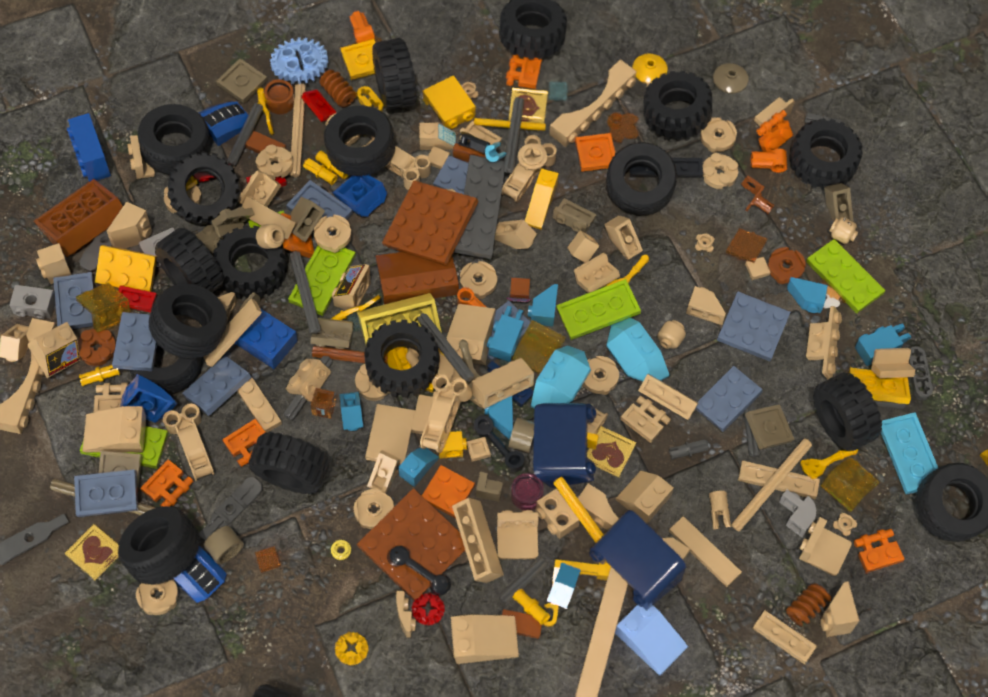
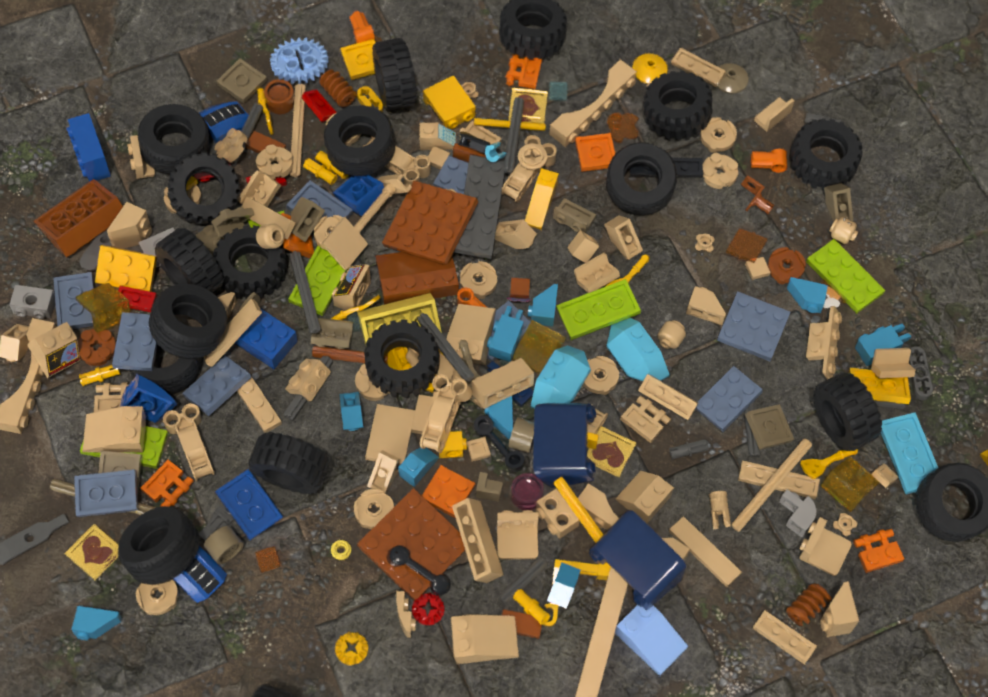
tan brick [36,243,71,284] -> none
orange plate [222,418,265,467] -> none
clear orange brick [311,388,336,419] -> none
orange plate [756,110,793,152] -> none
none -> dark azure slope [72,606,122,640]
none -> tan plate [214,128,247,163]
none -> blue tile [215,469,283,541]
none -> tan piece [321,174,412,270]
none -> tan tile [671,48,726,87]
none -> tan tile [871,464,899,488]

